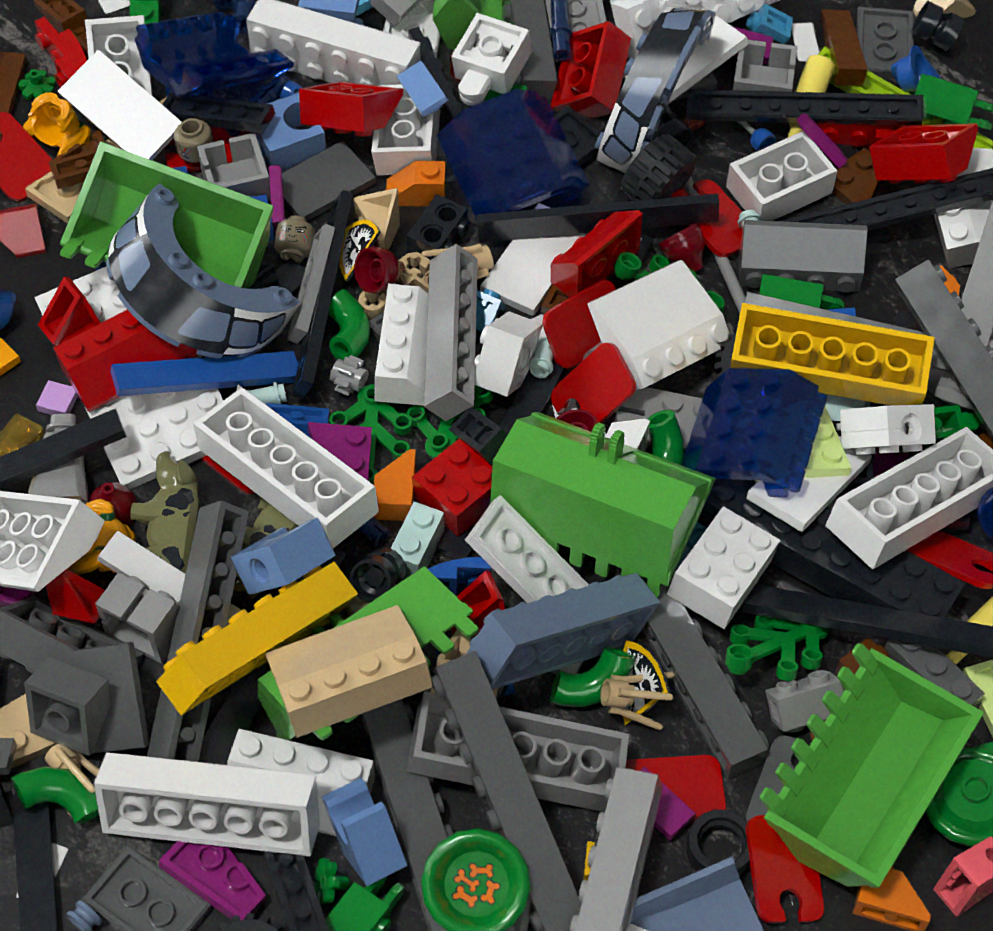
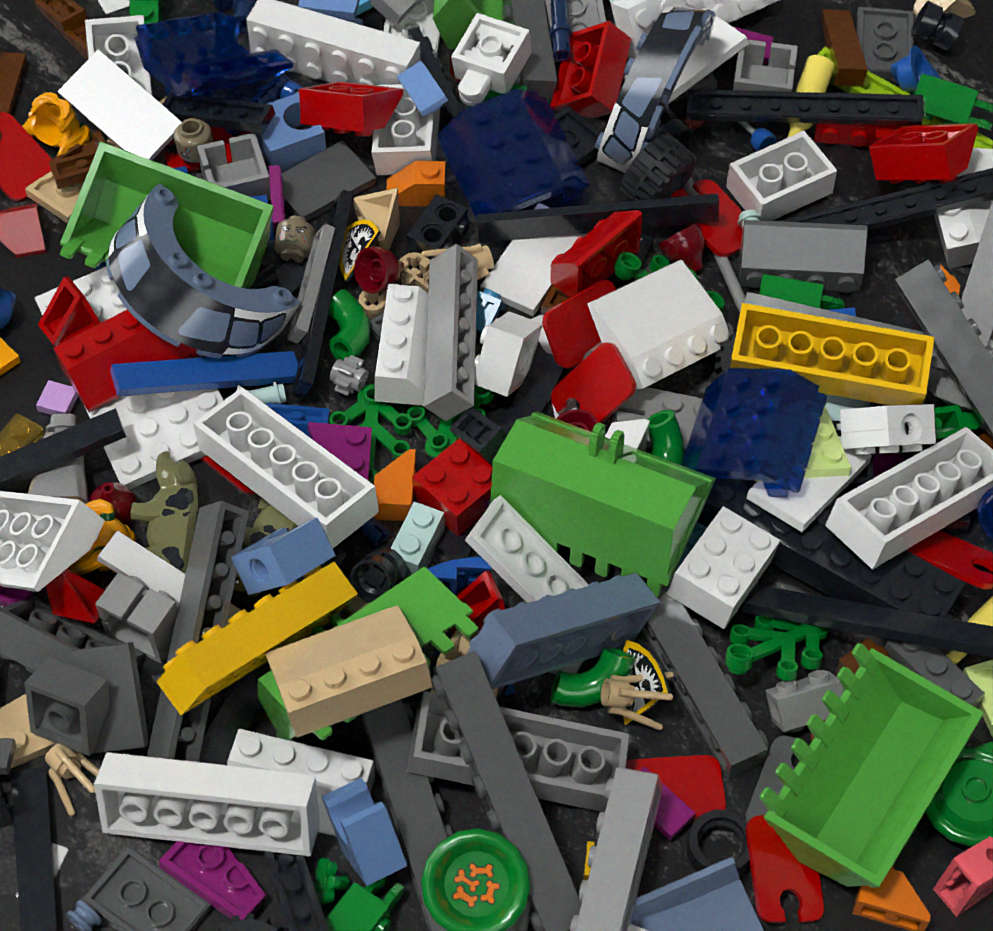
green cylinder [11,766,99,825] -> none
green plant [18,69,56,100] -> none
red slope [35,17,87,88] -> none
light aqua pin [529,337,553,378] -> none
dark azure bracket [746,3,793,44] -> none
white sticker [791,23,819,62] -> none
magenta tile [796,113,847,168] -> none
reddish brown wing [832,148,880,205] -> none

